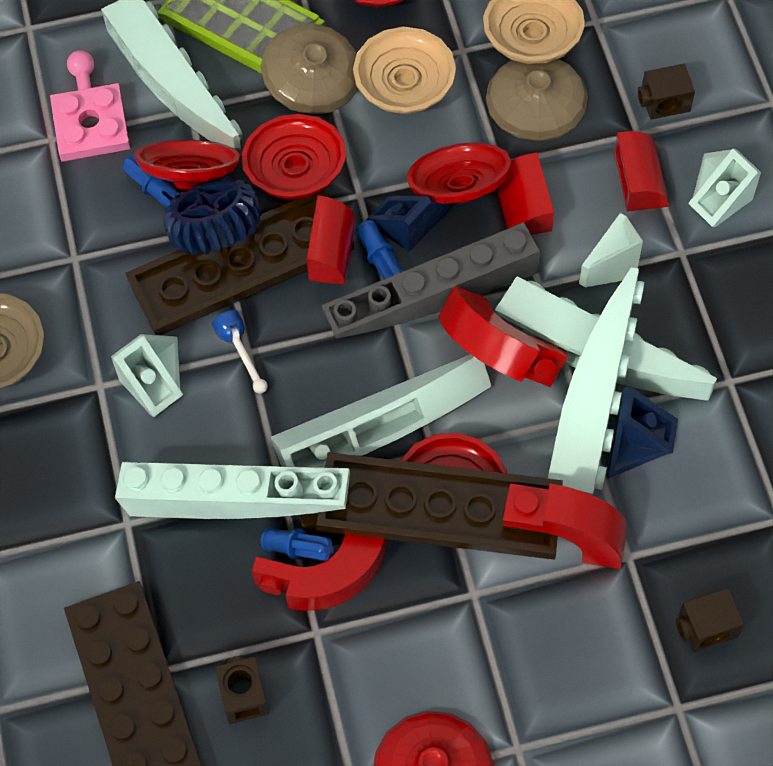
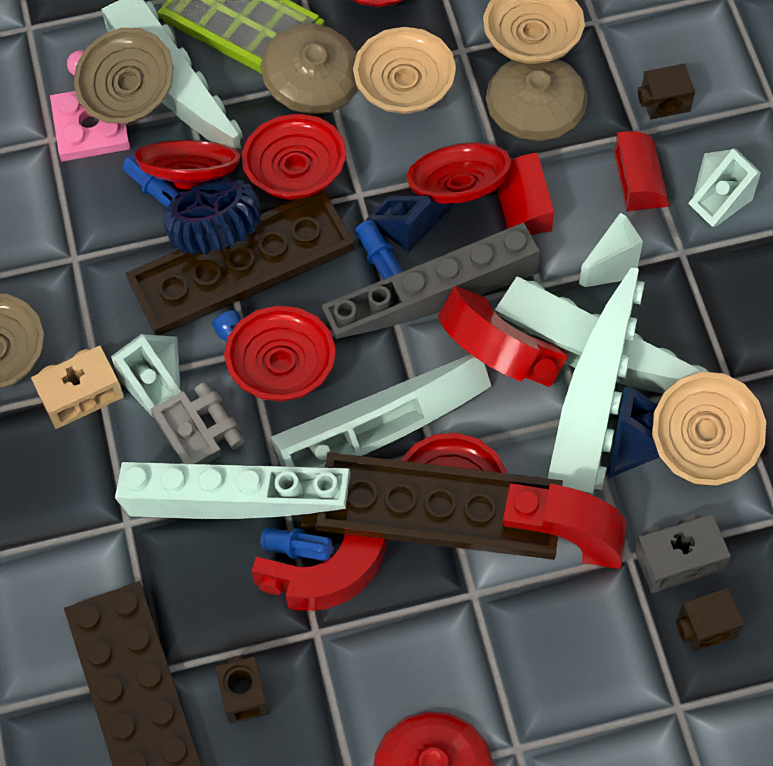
red brick [306,196,356,285] -> none
none -> tan brick [31,345,124,429]
none -> dark tan hat [73,28,174,124]
none -> light grey plate [150,382,245,464]
none -> red hat [224,305,336,402]
none -> dark grey brick [635,514,731,593]
none -> tan hat [652,372,766,486]

